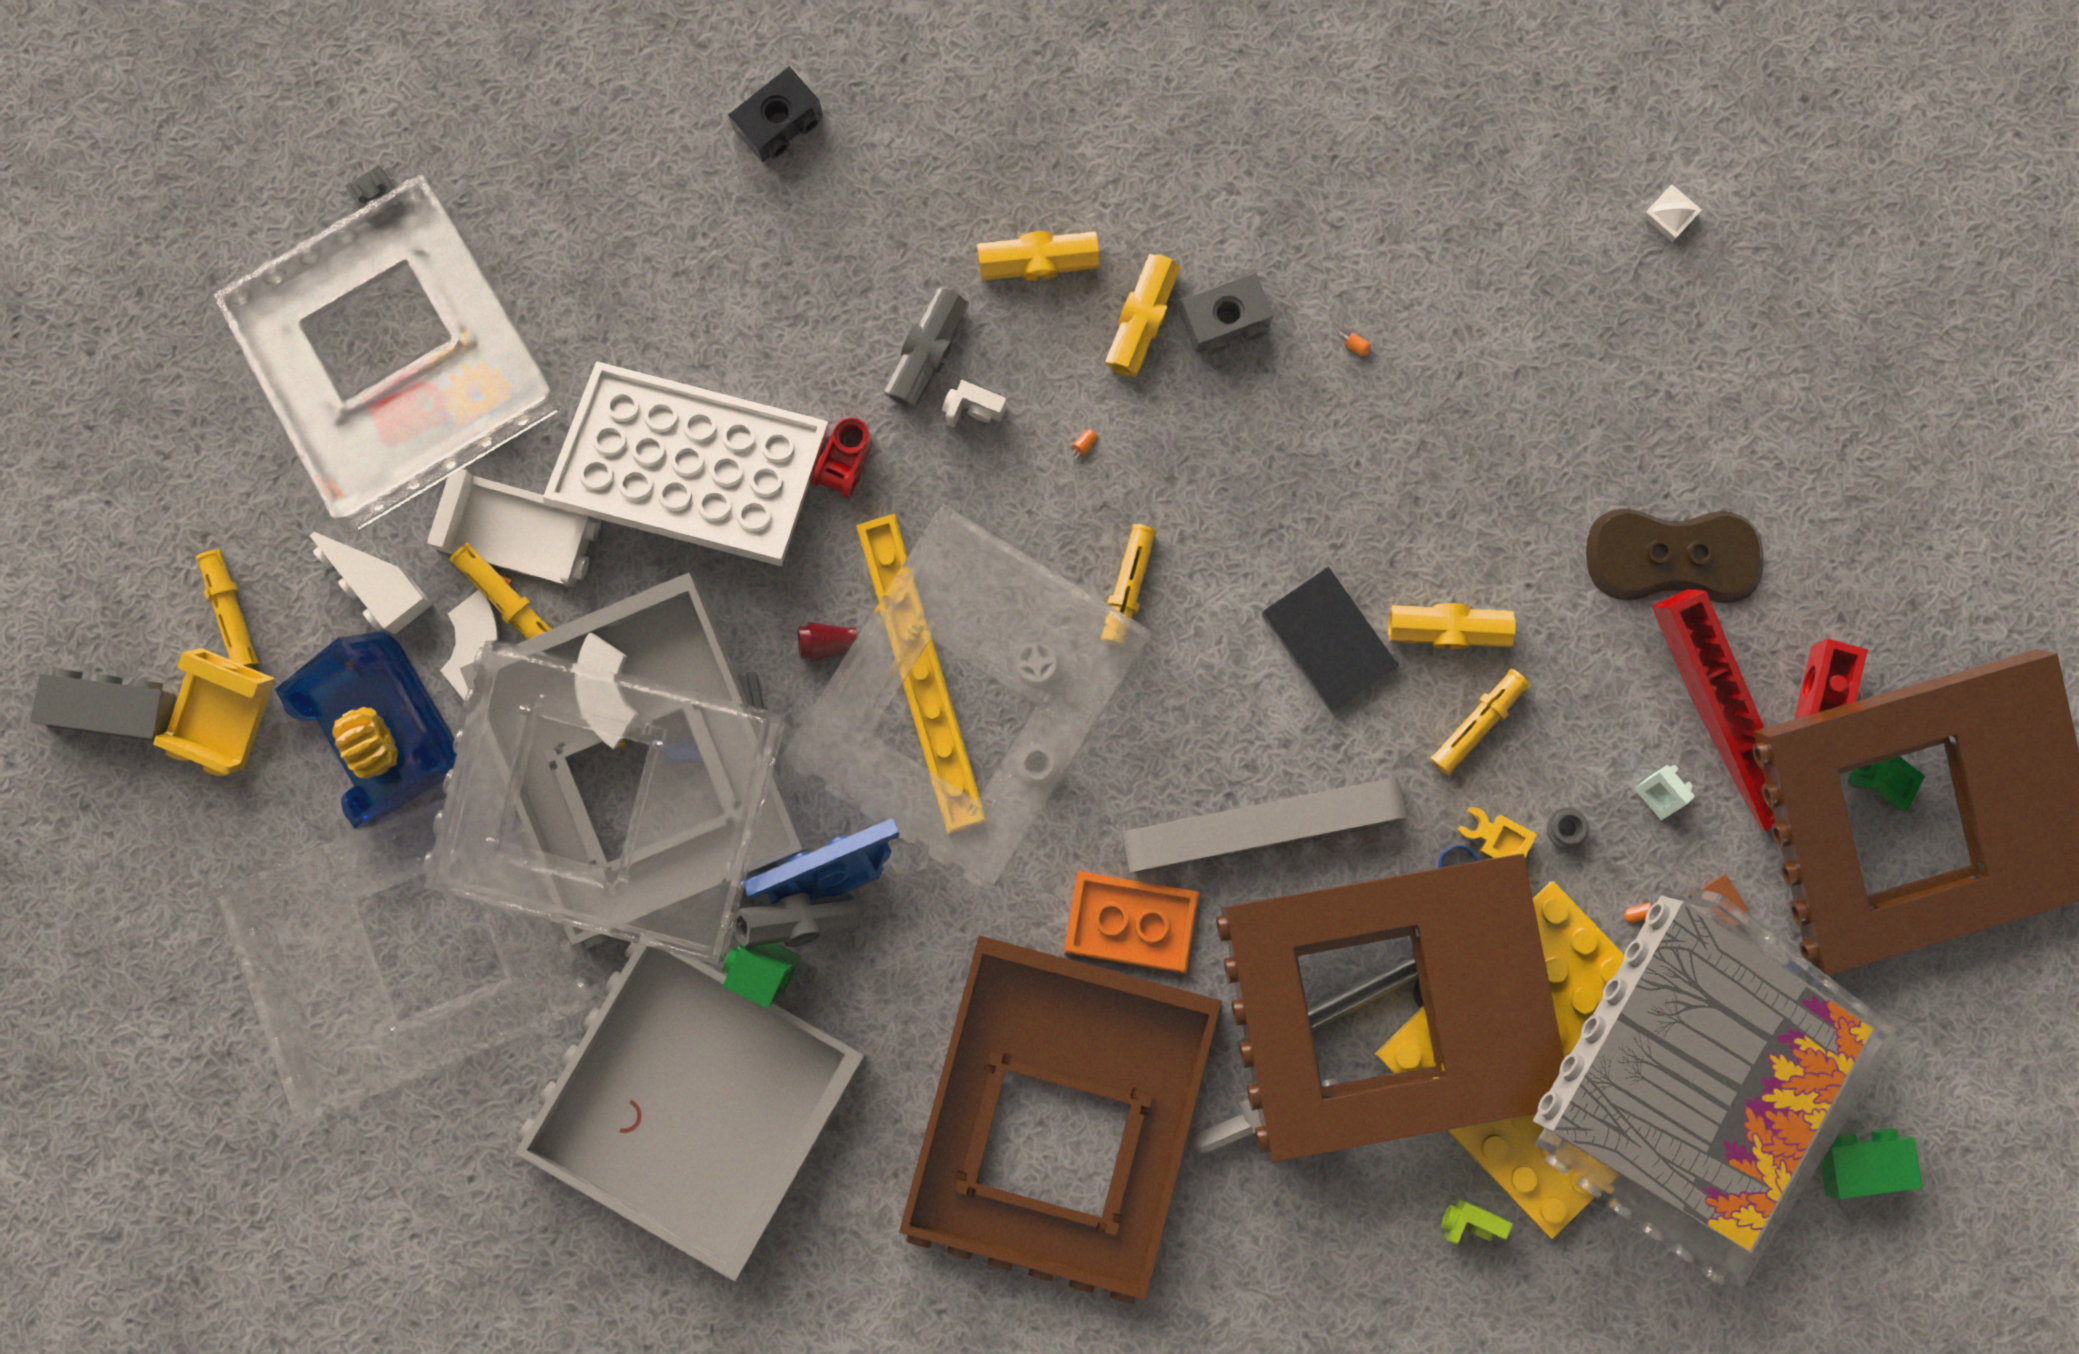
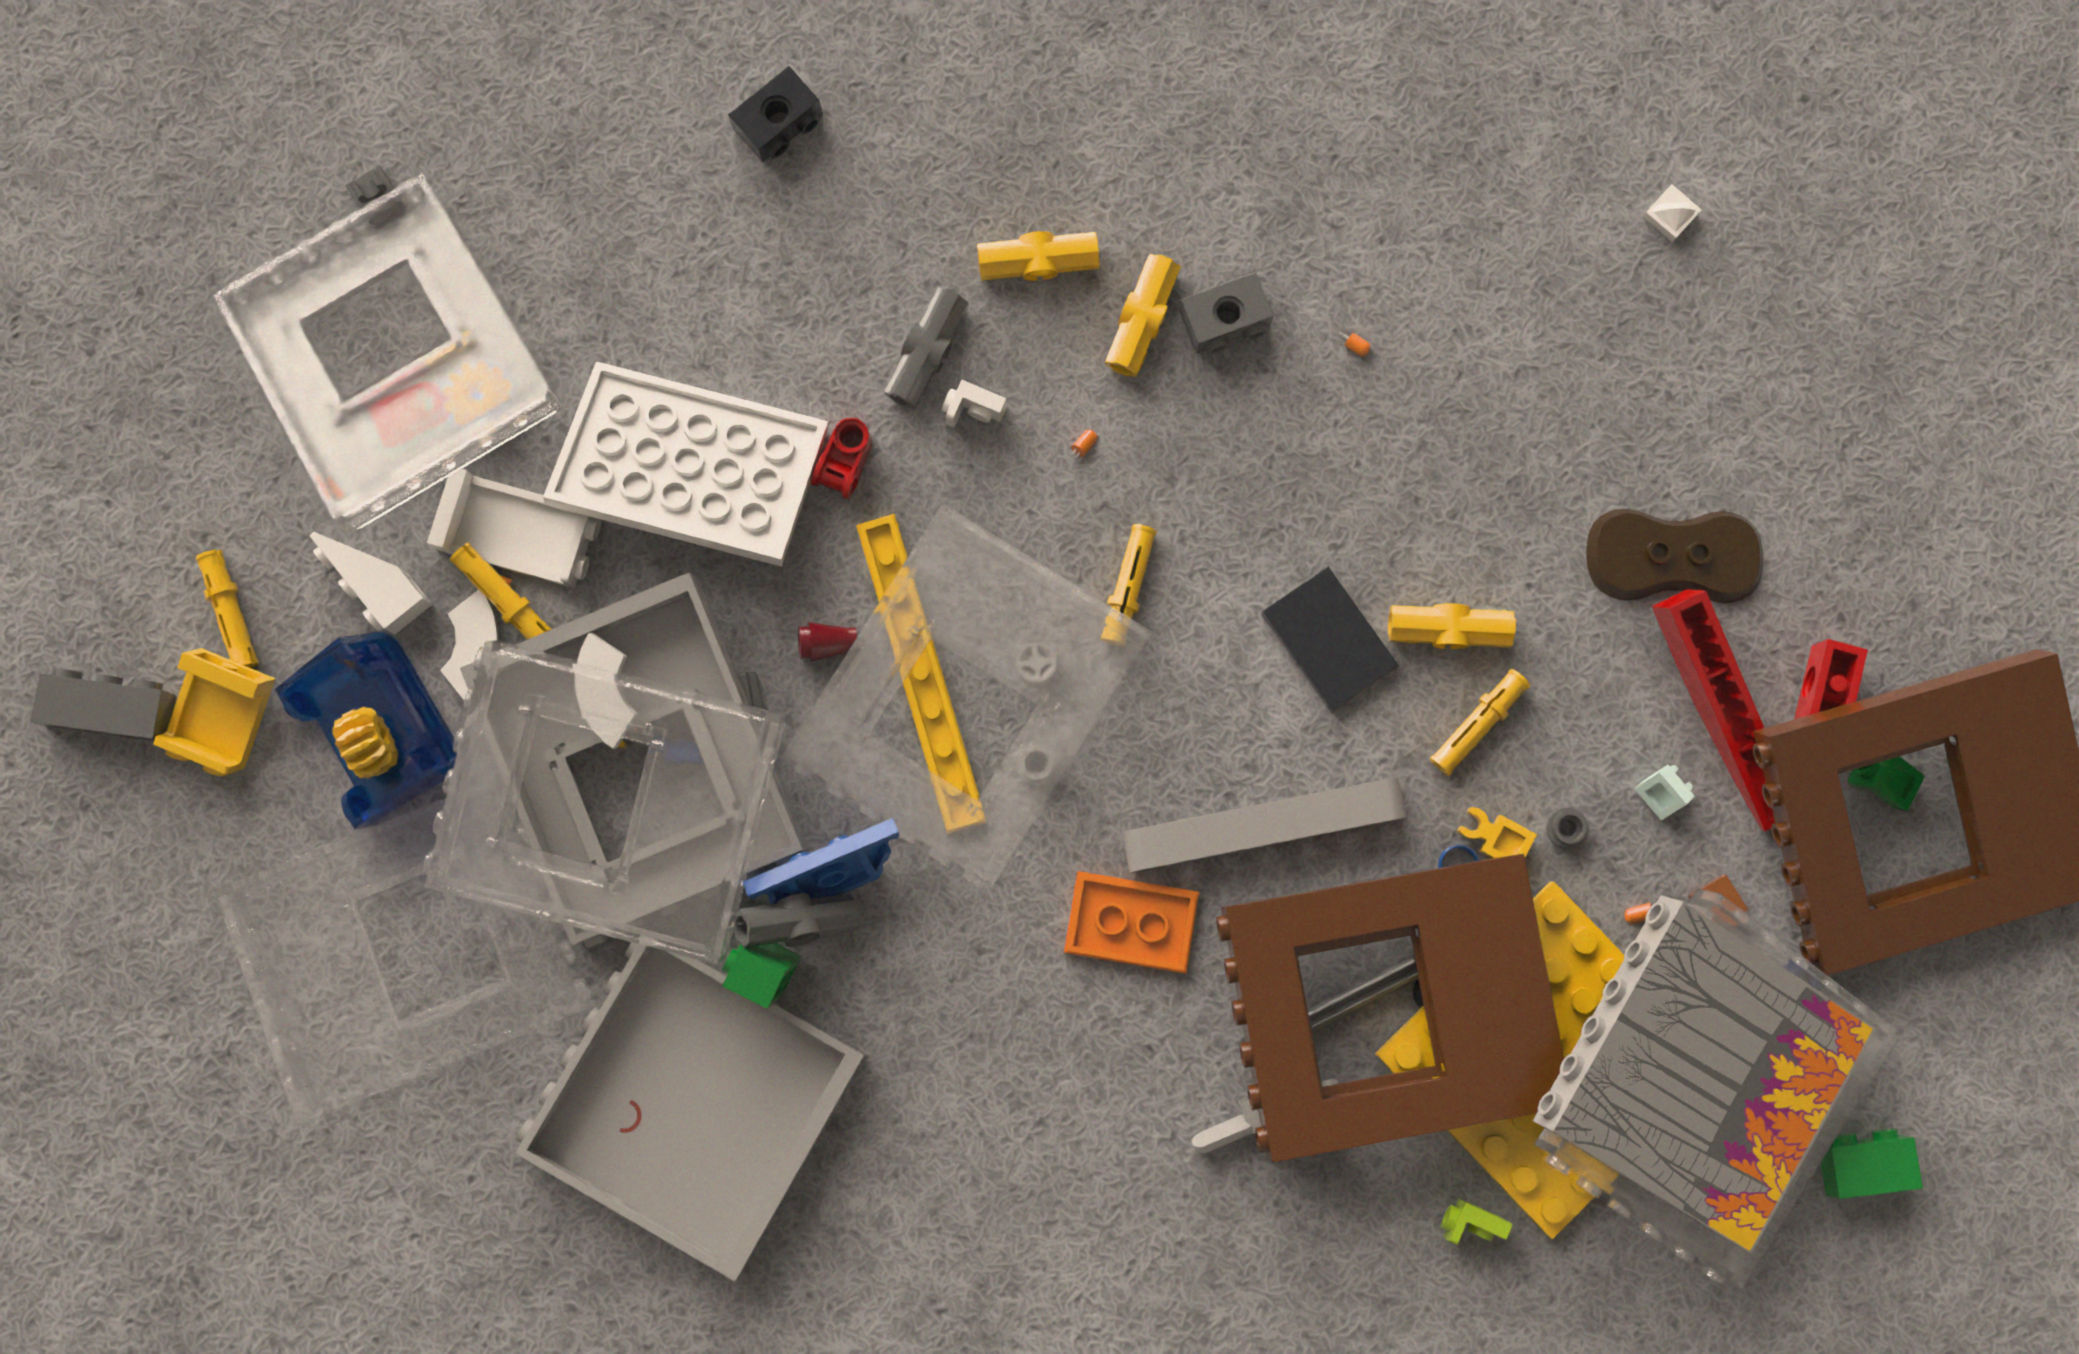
reddish brown panel [899,935,1222,1304] -> none

